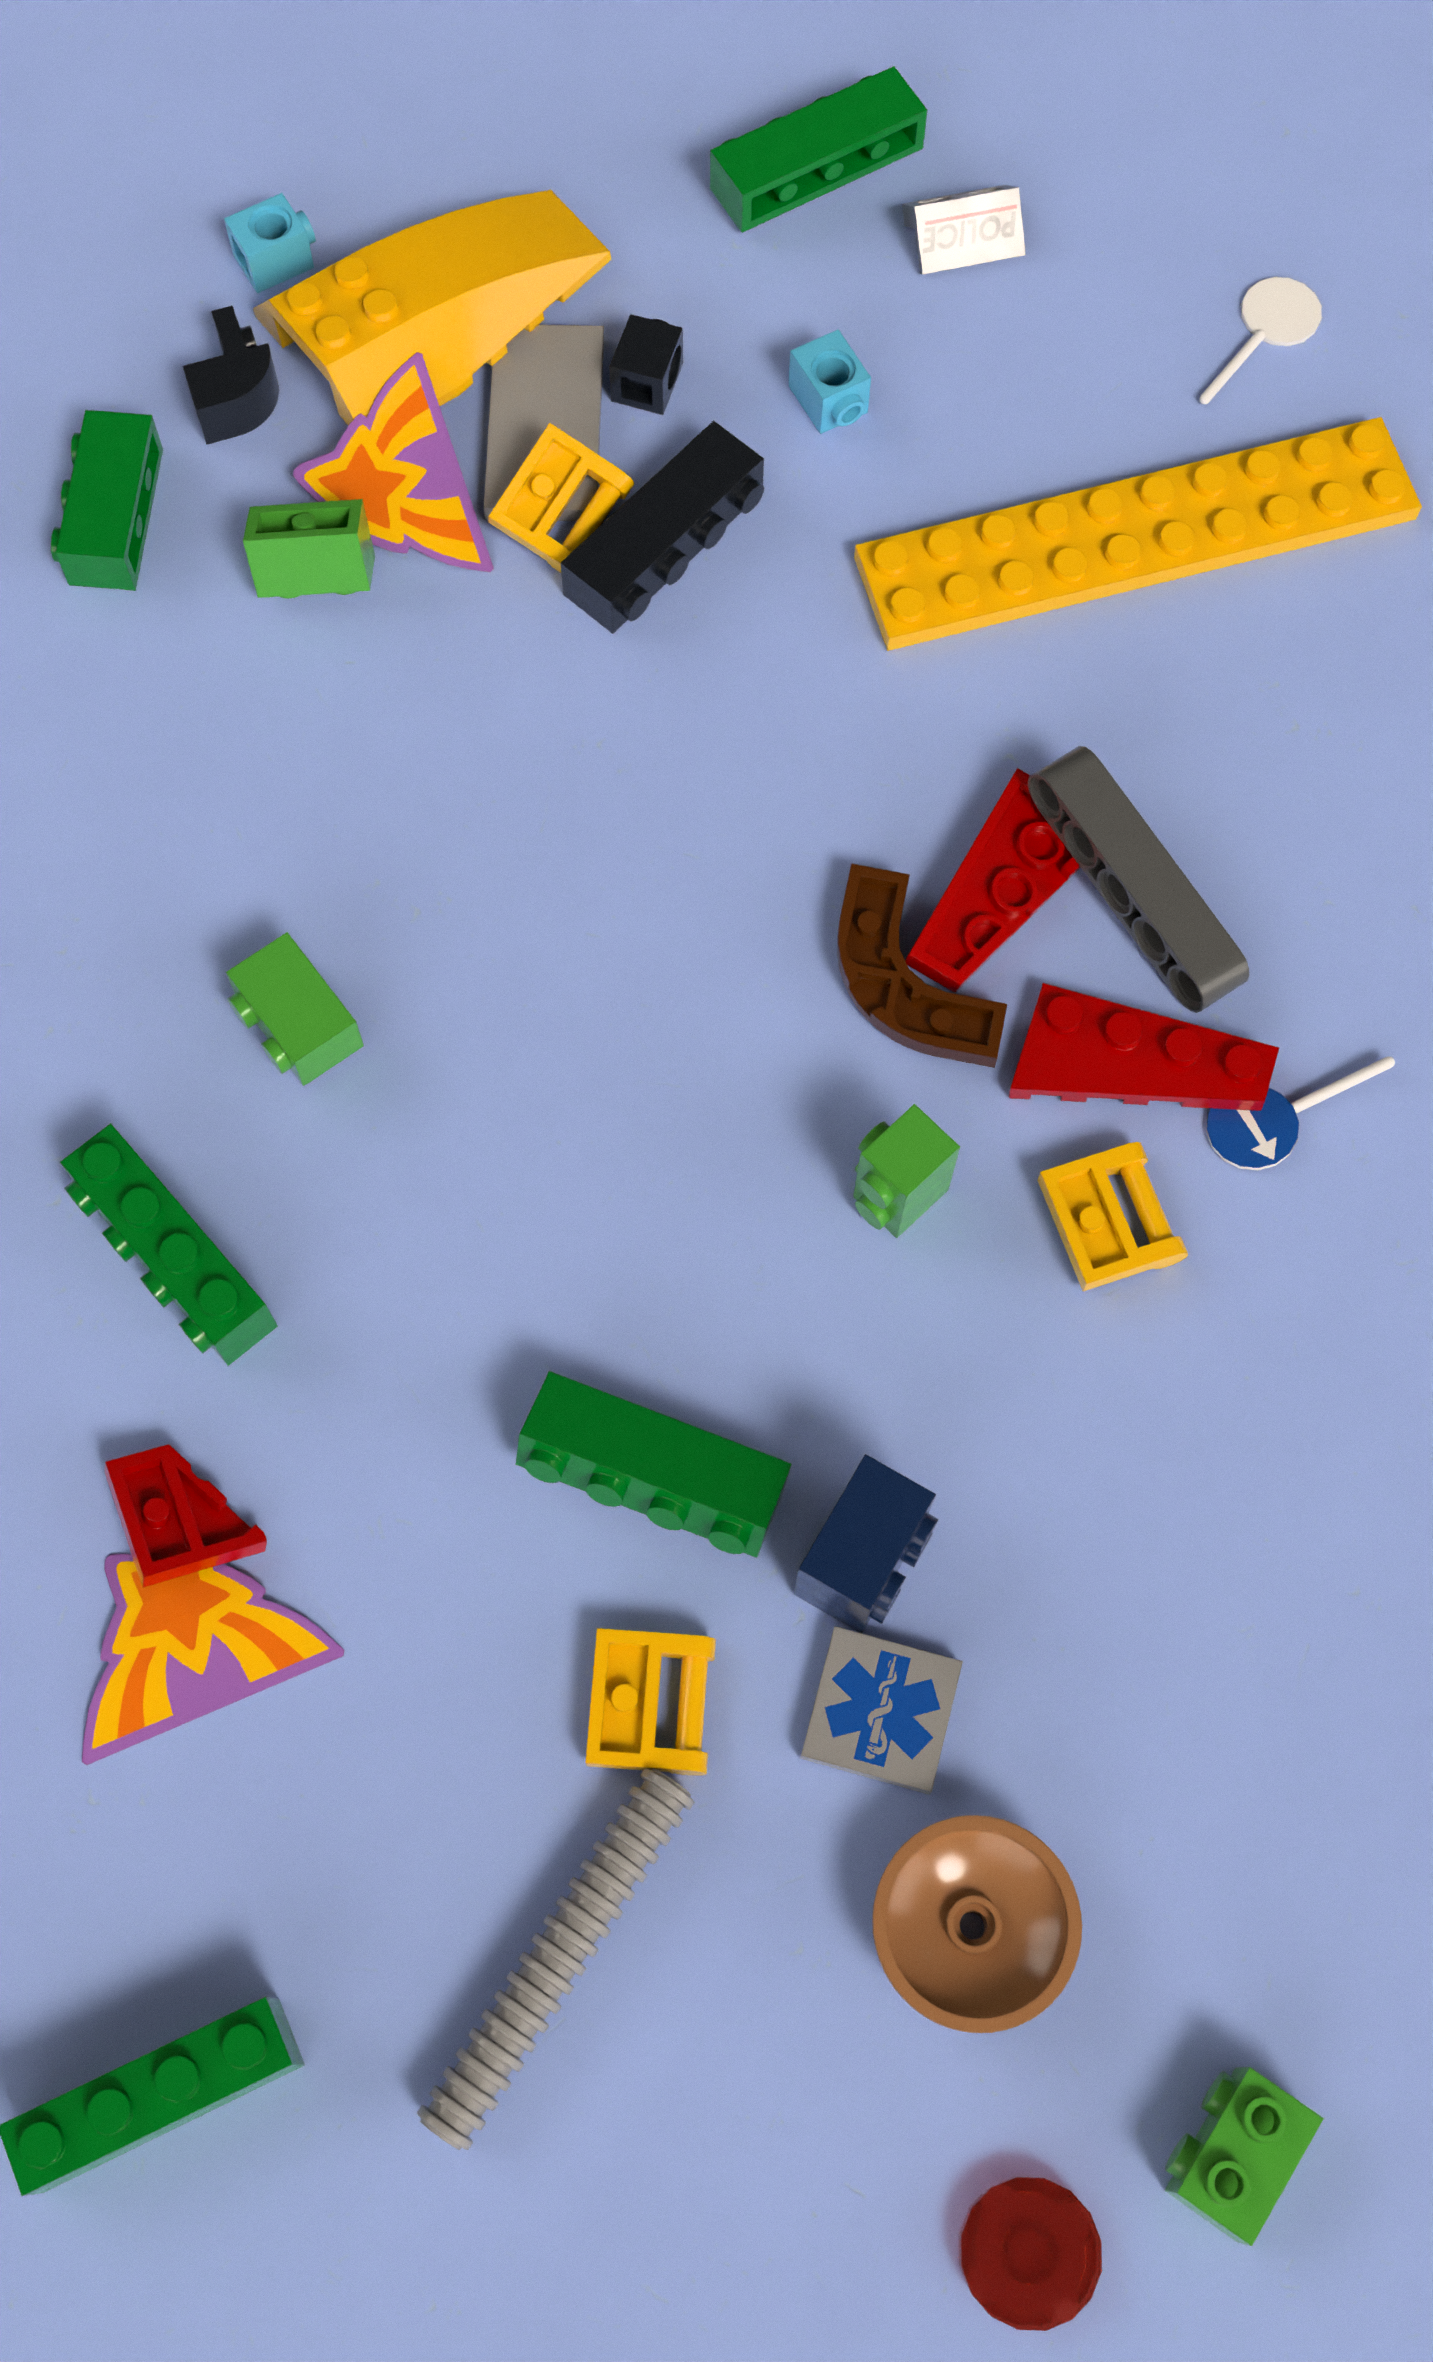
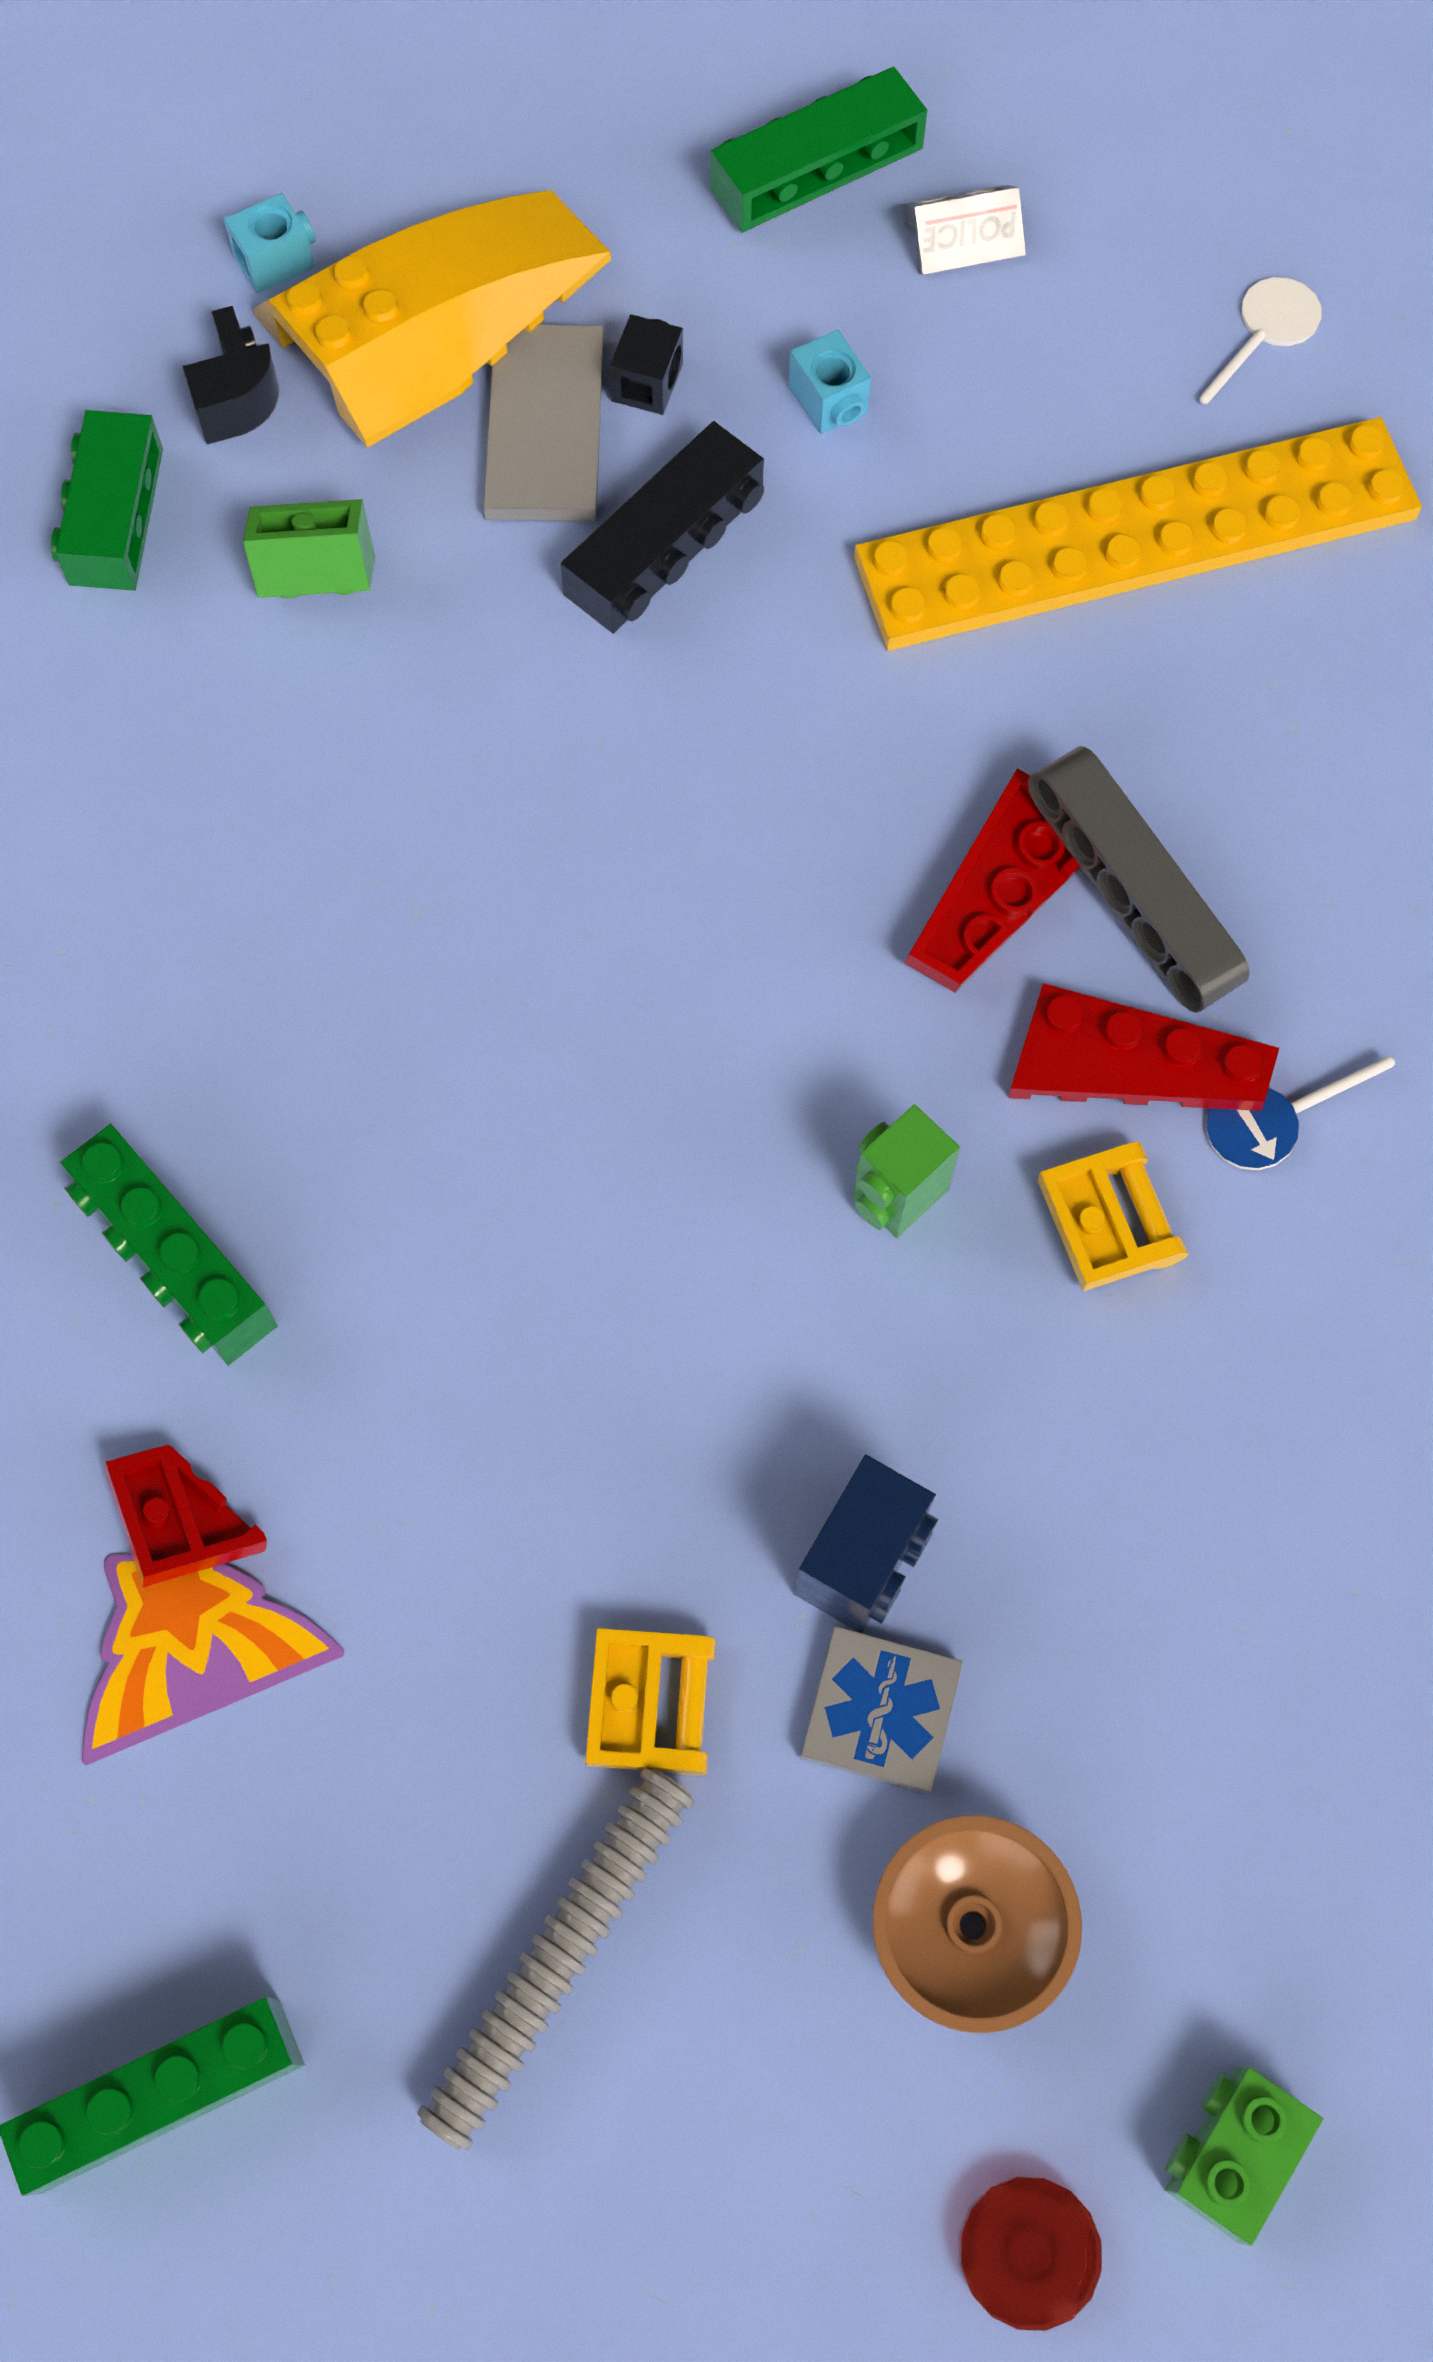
bright green brick [226,932,364,1086] -> none
sticker [293,352,494,572] -> none
yellow plate [488,423,634,573] -> none
green brick [515,1371,792,1558] -> none
reddish brown plate [837,863,1007,1068] -> none

